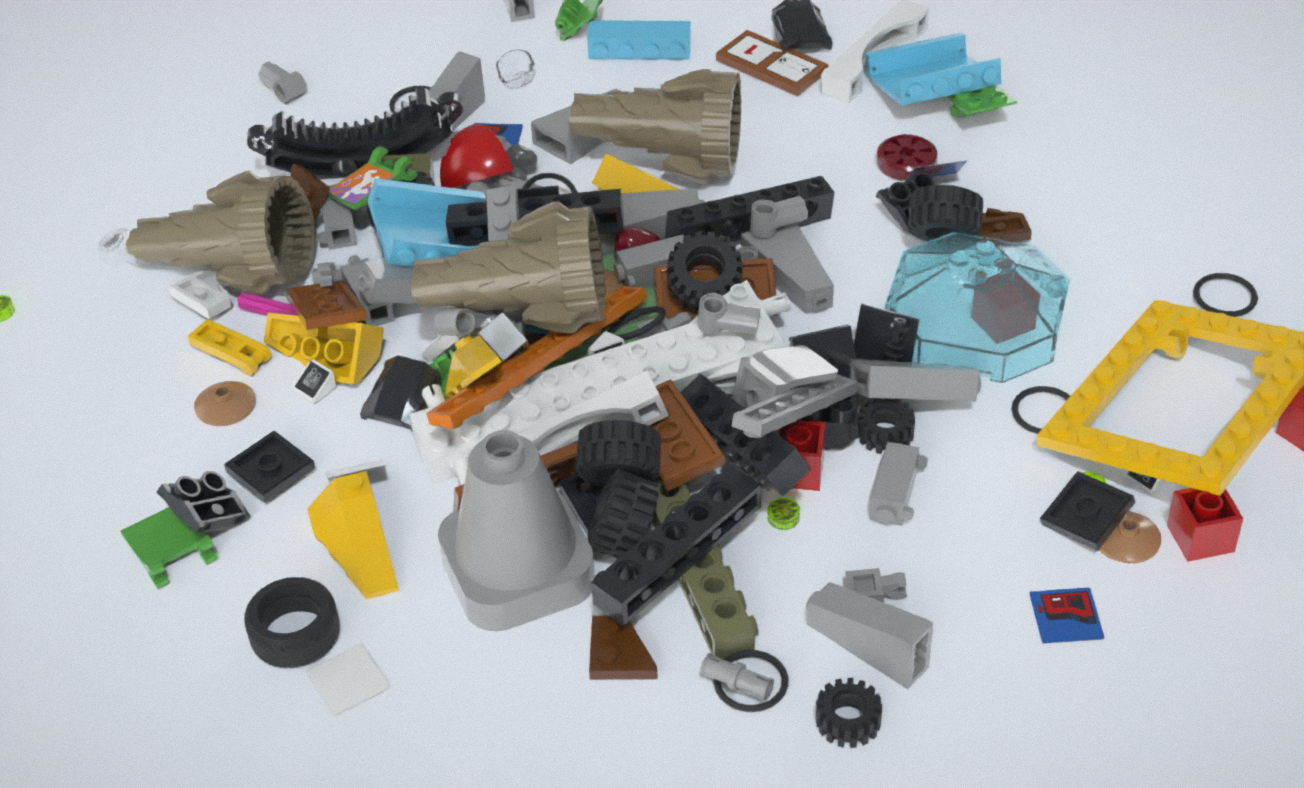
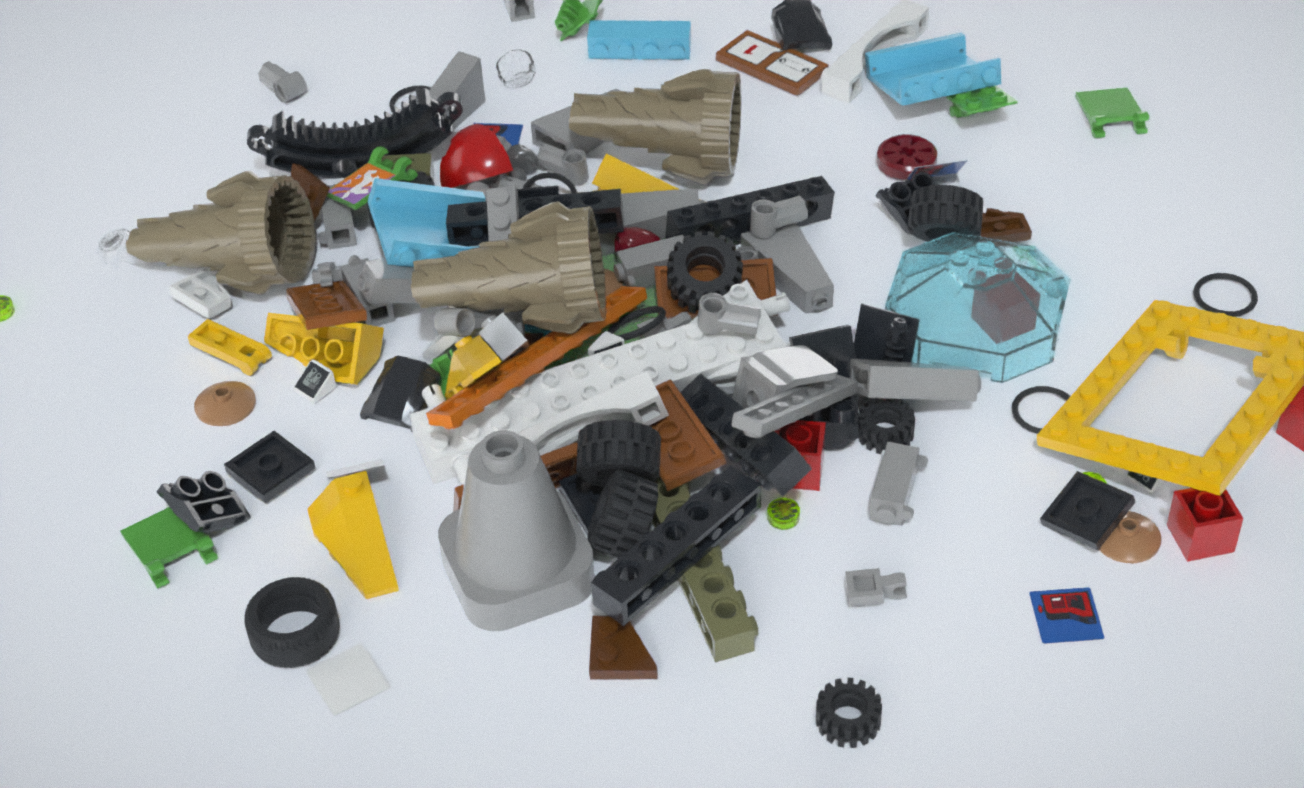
dark pink axle [237,292,297,316] -> none
light grey pin [700,653,774,700] -> none
black tyre [713,650,789,712] -> none
light grey slope [806,582,933,689] -> none
none -> light grey piece [537,143,589,186]
none -> bright green flag [1075,87,1150,138]

